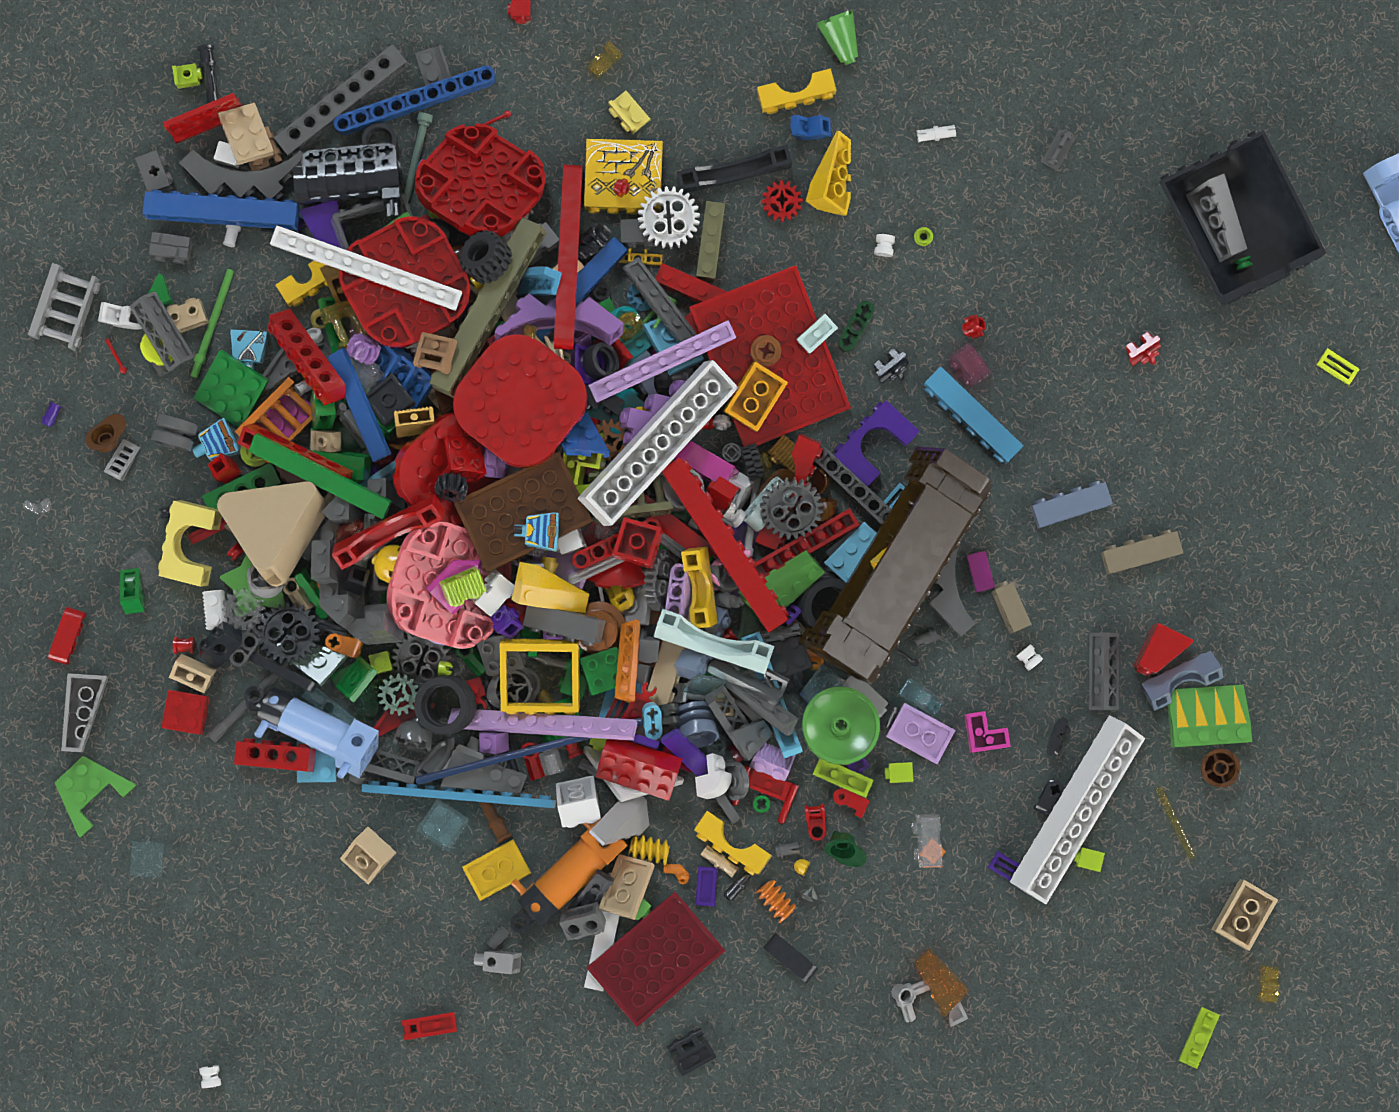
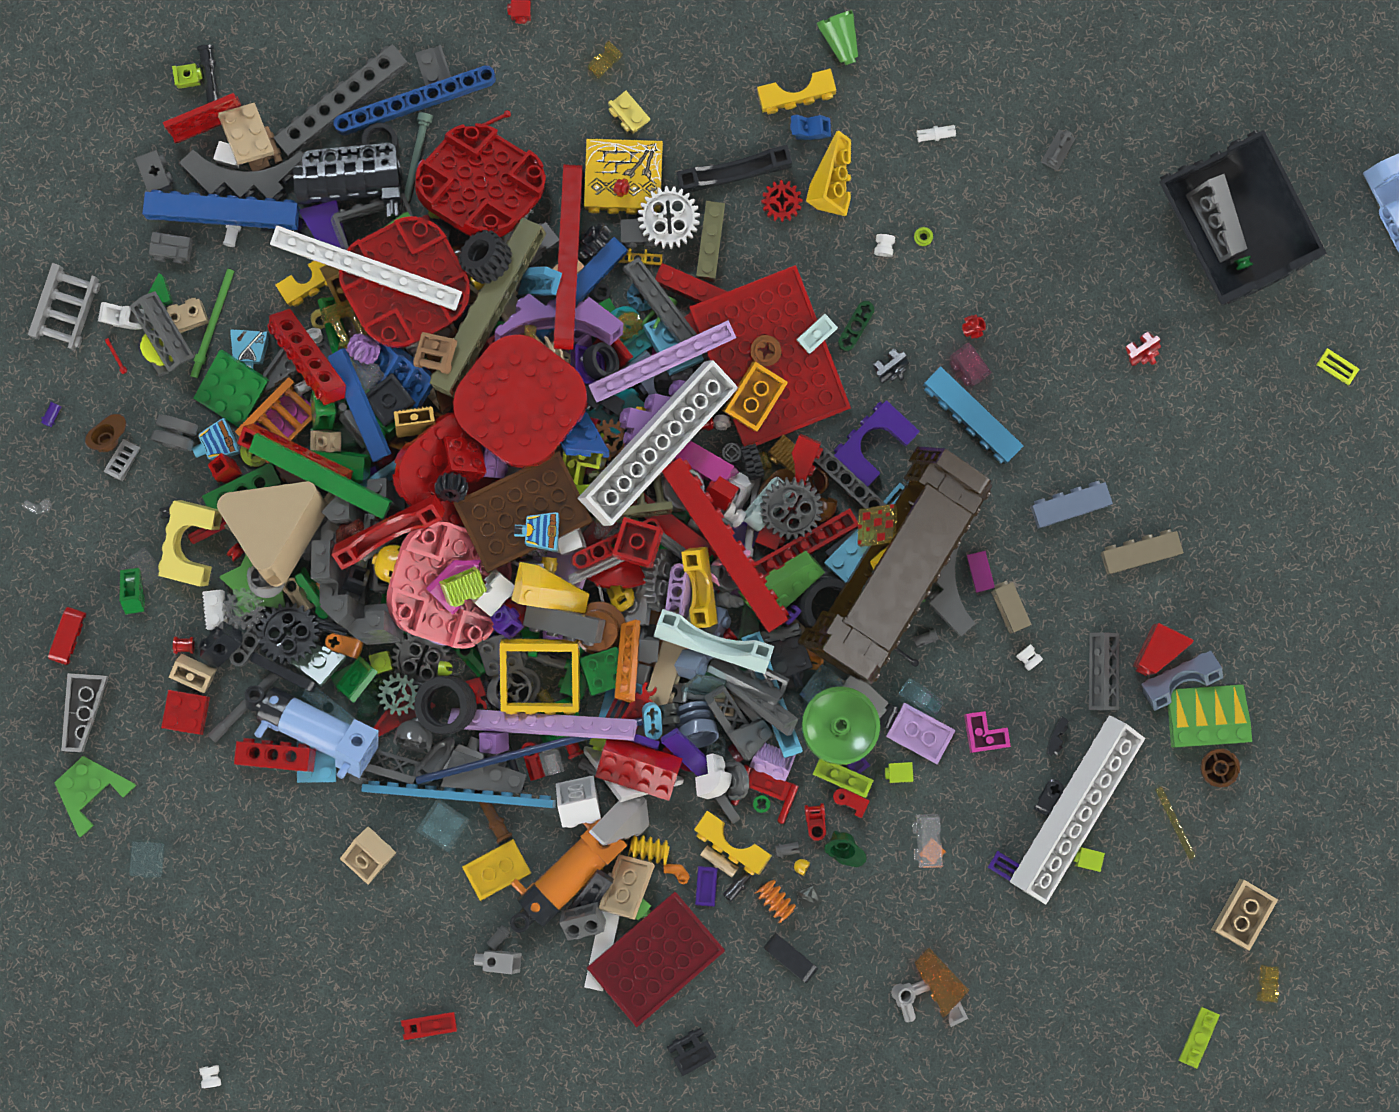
none -> clear yellow tile [857,504,897,547]

